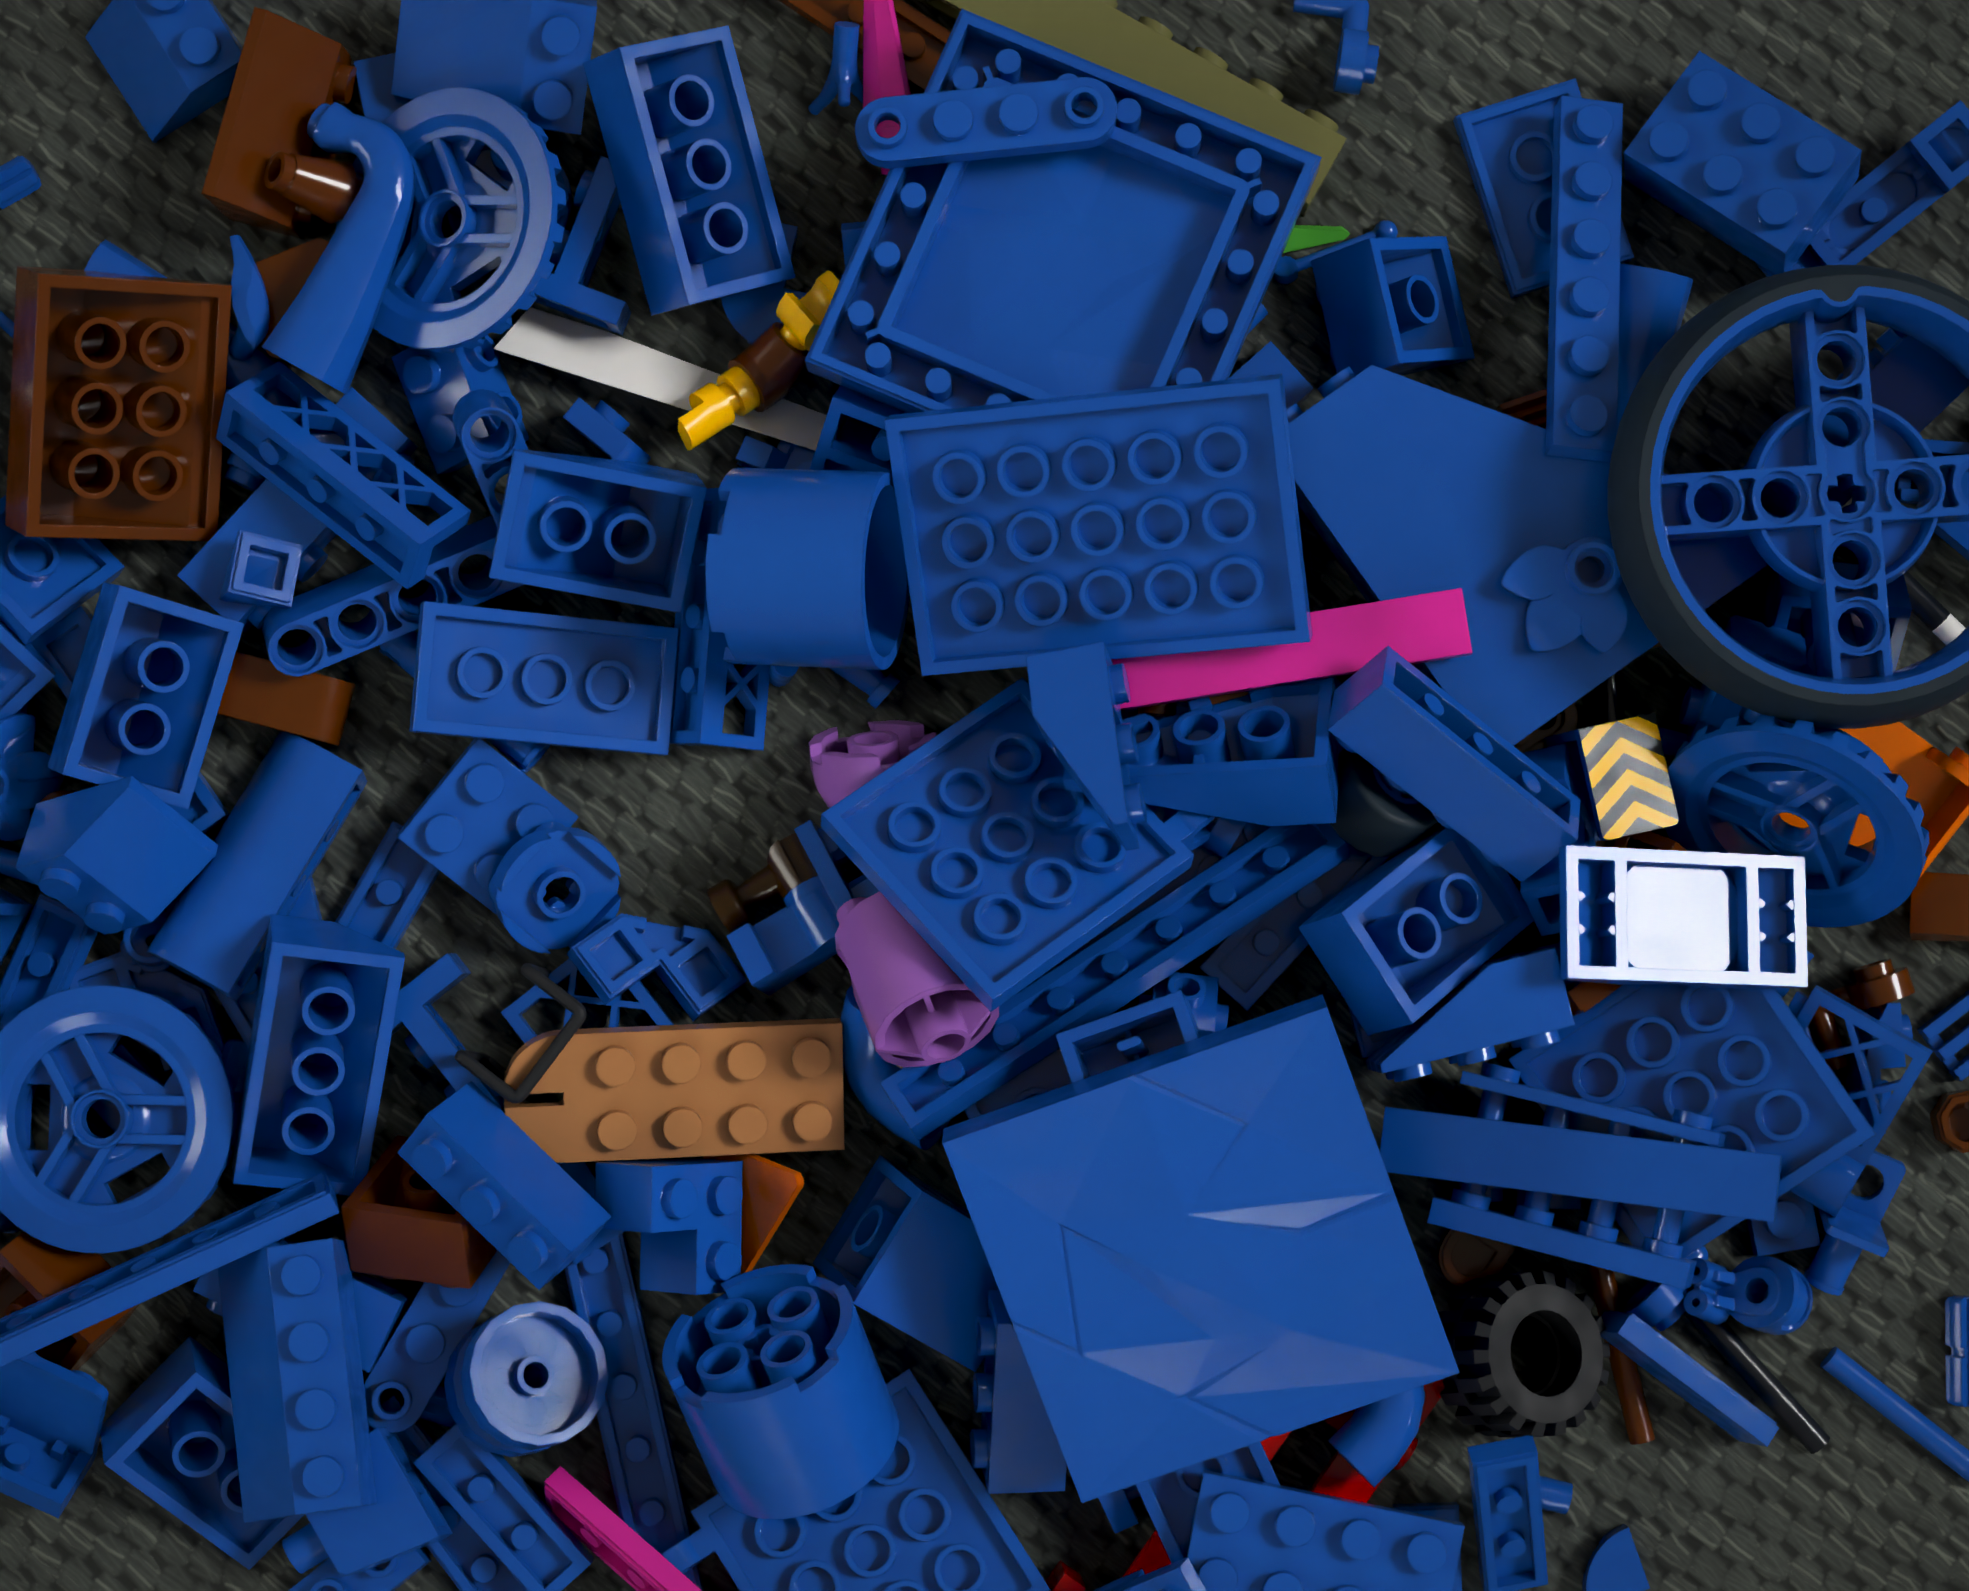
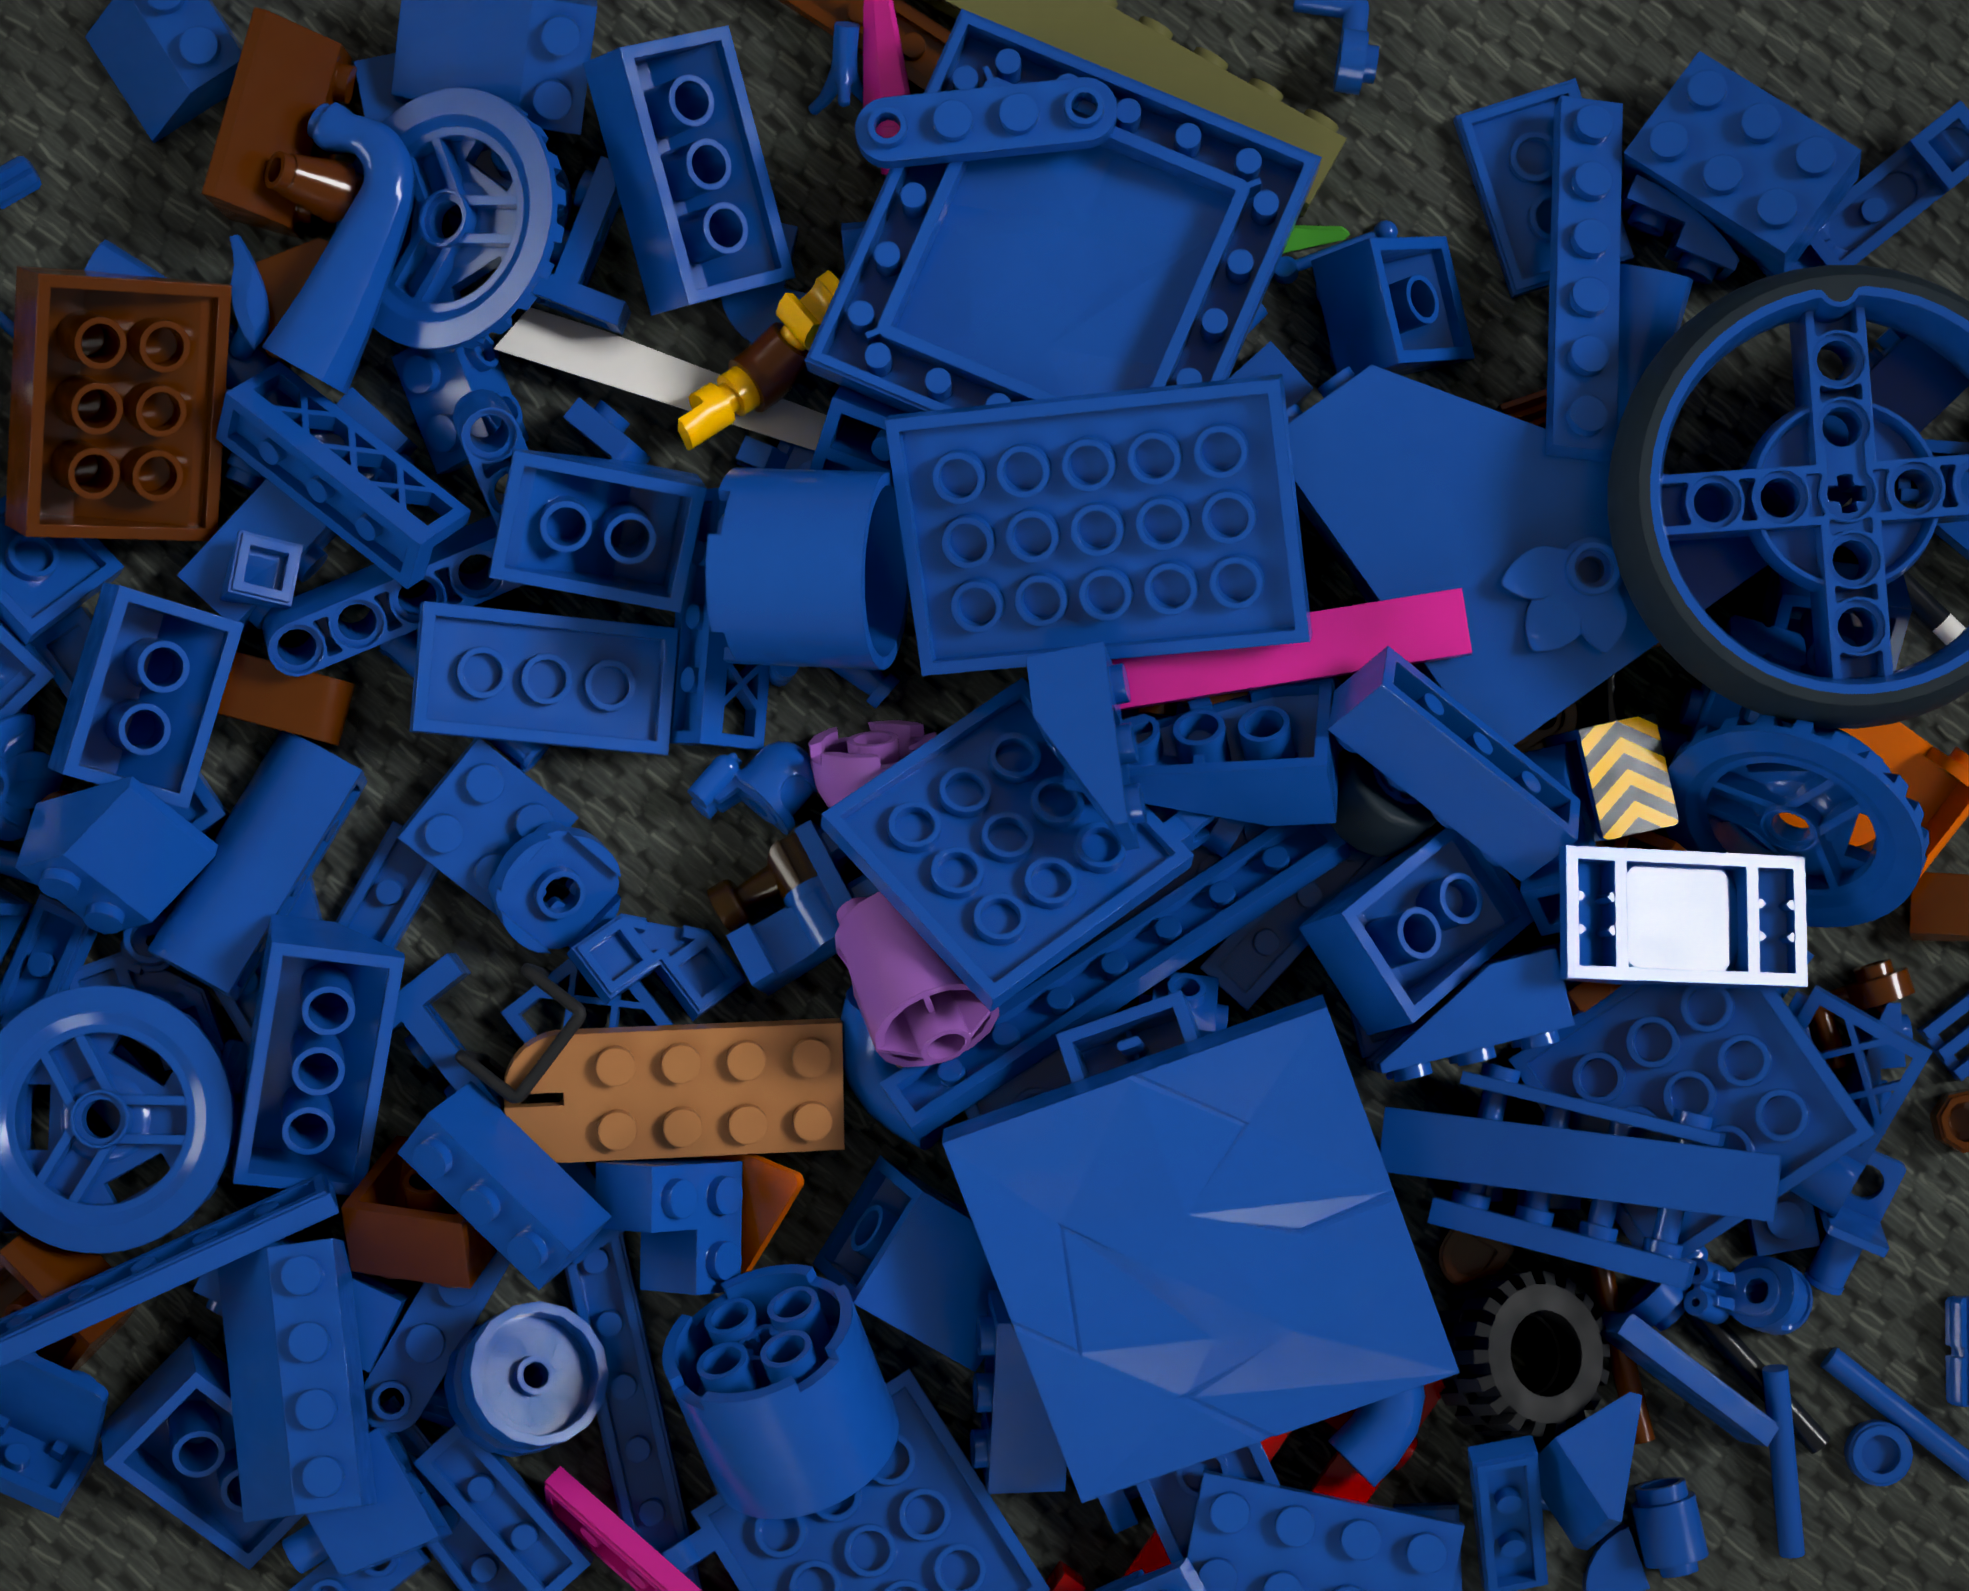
none -> blue piece [687,741,818,835]
none -> blue slope [1538,1392,1642,1551]
none -> blue slope [1621,174,1740,284]
none -> blue brick [1631,1477,1709,1578]
none -> blue bar [1762,1364,1805,1558]
none -> blue tile [1844,1419,1913,1486]

